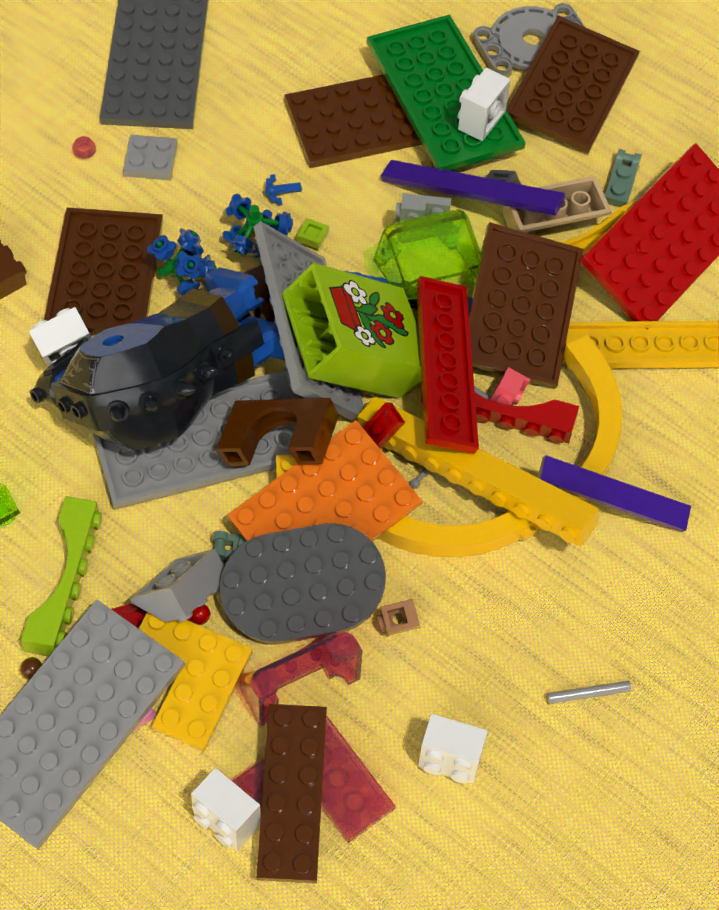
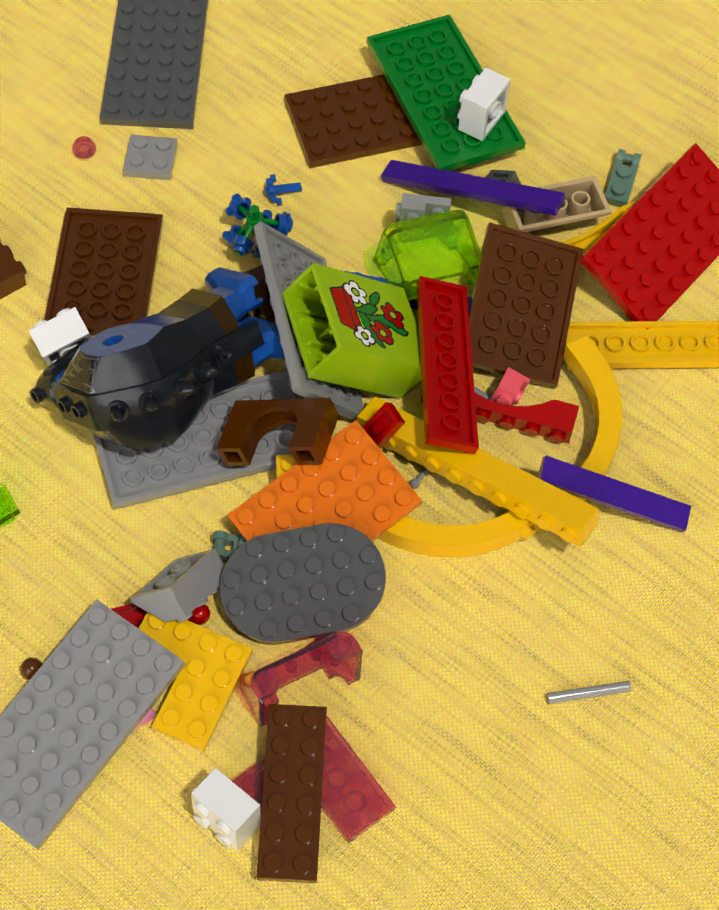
lime arch [21,496,102,656] -> none
blue plant [147,228,217,299] -> none
lime plate [297,218,329,249] -> none
medium nougat brick [377,598,420,636] -> none
white brick [418,714,488,784] -> none
light grey piece [473,3,585,78] -> none
reddish brown plate [507,16,640,154] -> none

